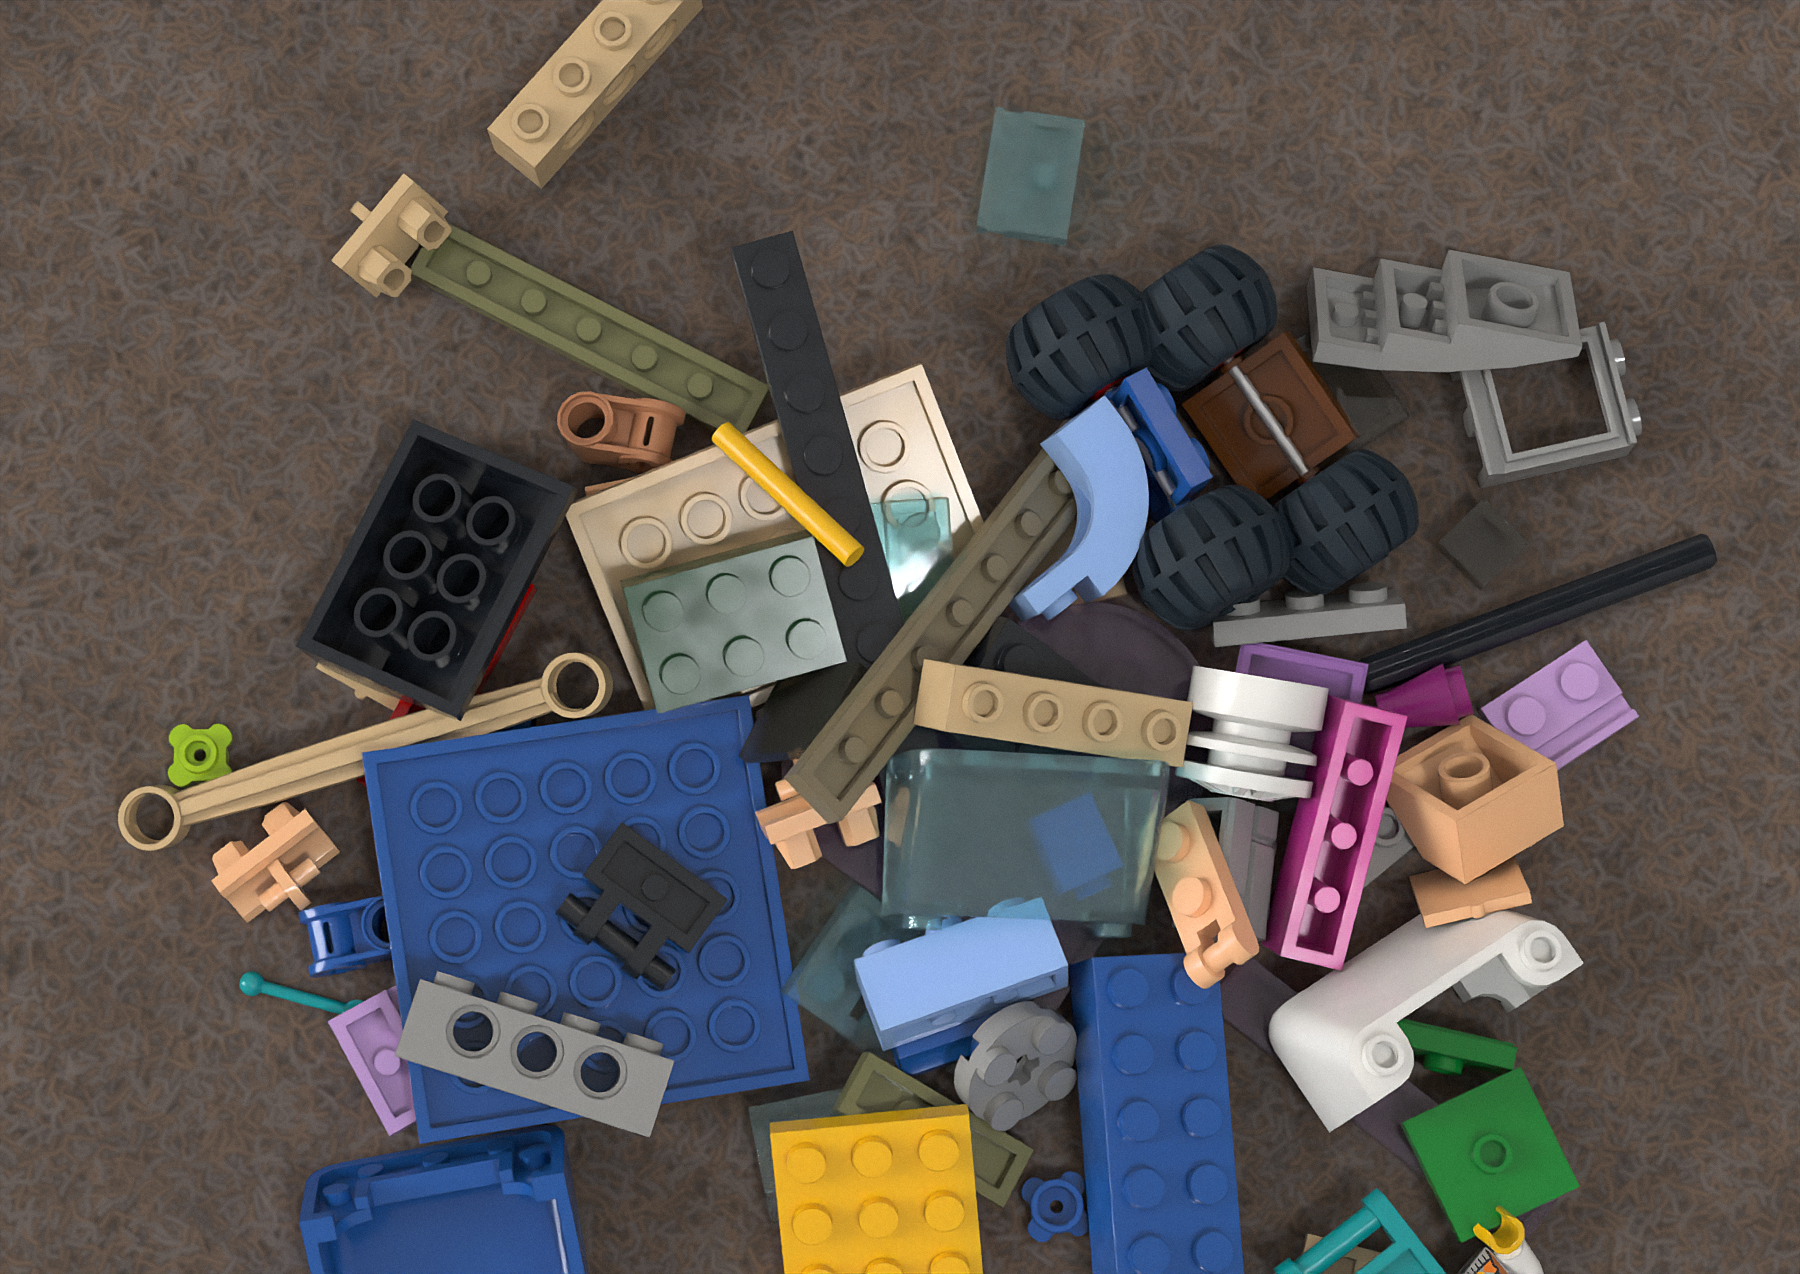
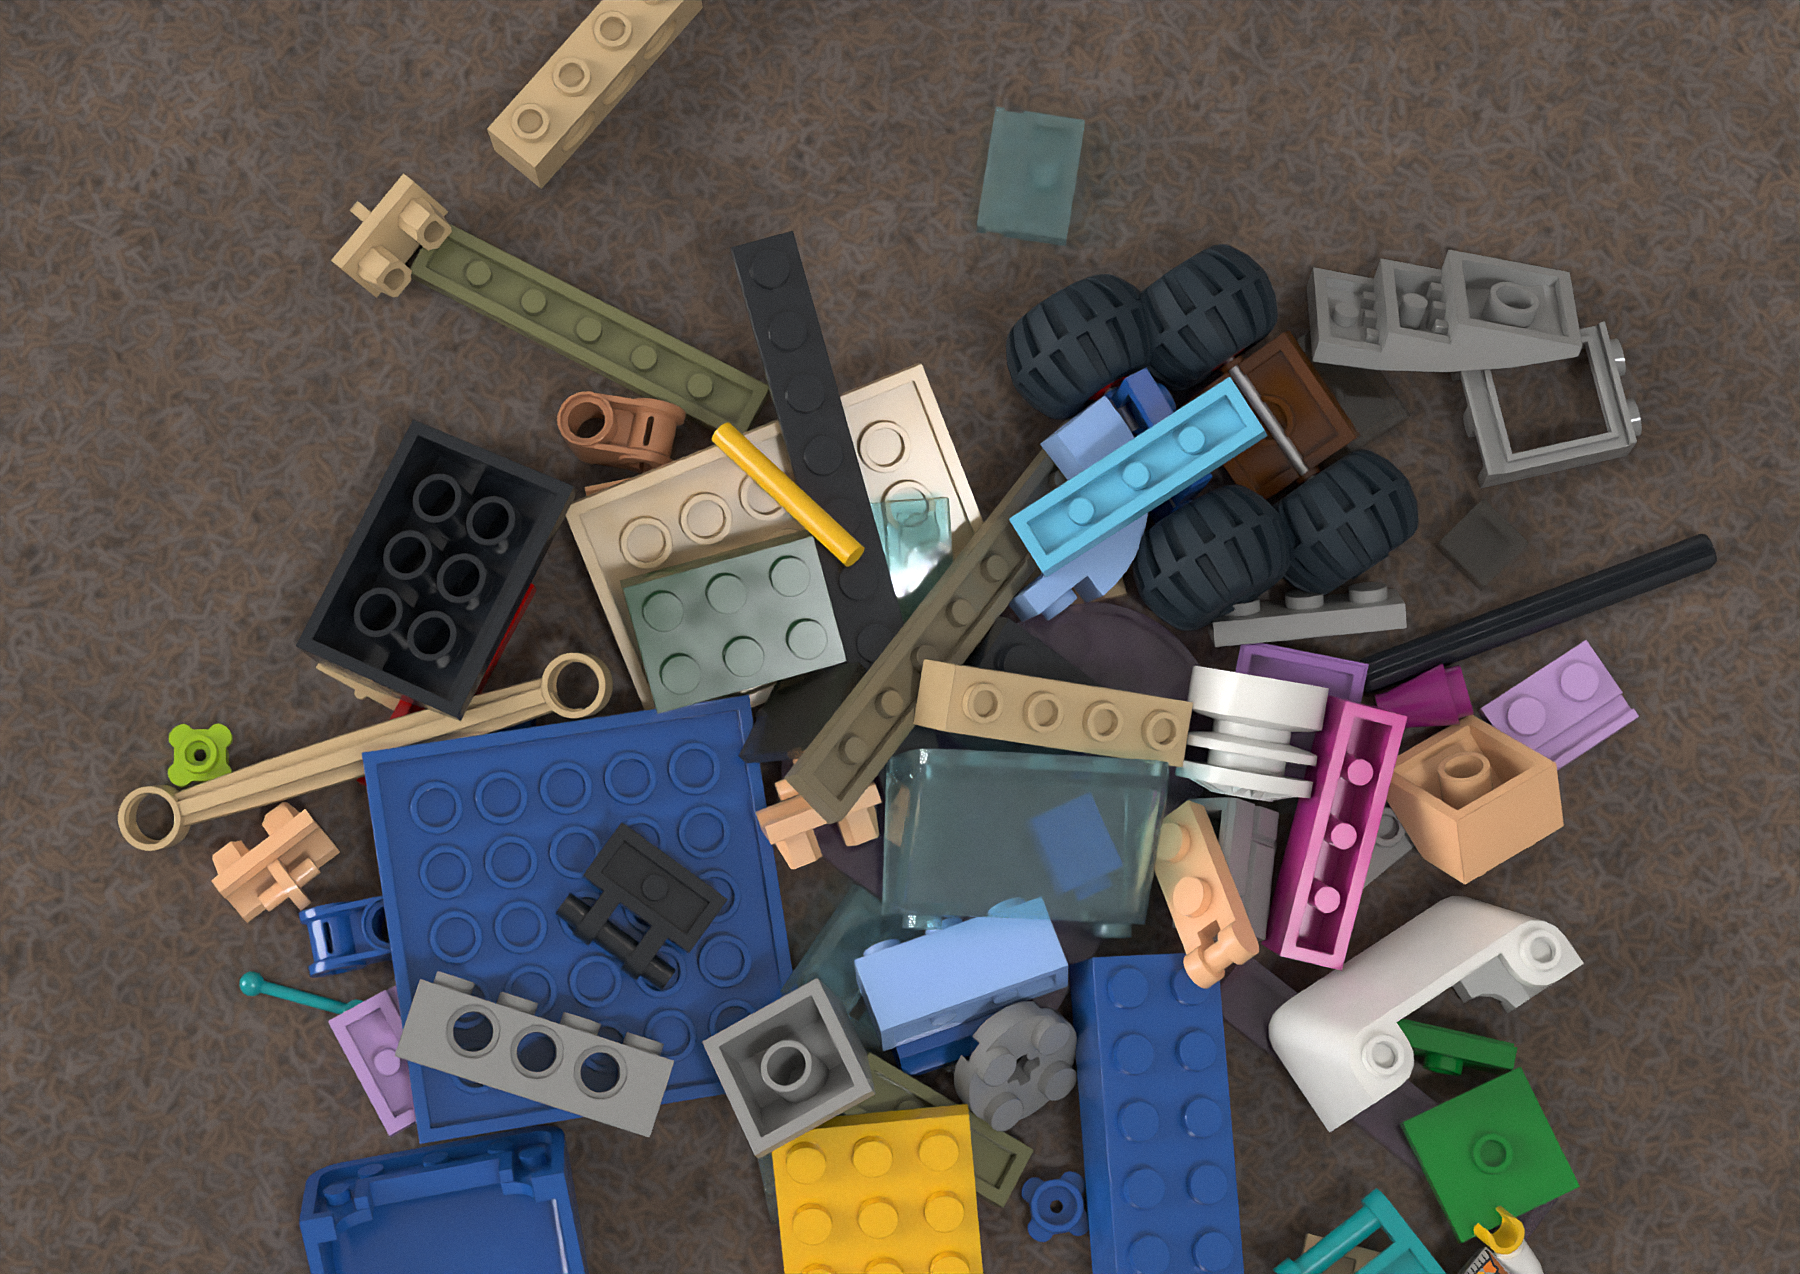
light nougat piece [1409,856,1532,928] -> none
none -> light grey slope [702,978,876,1158]
none -> medium azure plate [1009,377,1268,577]

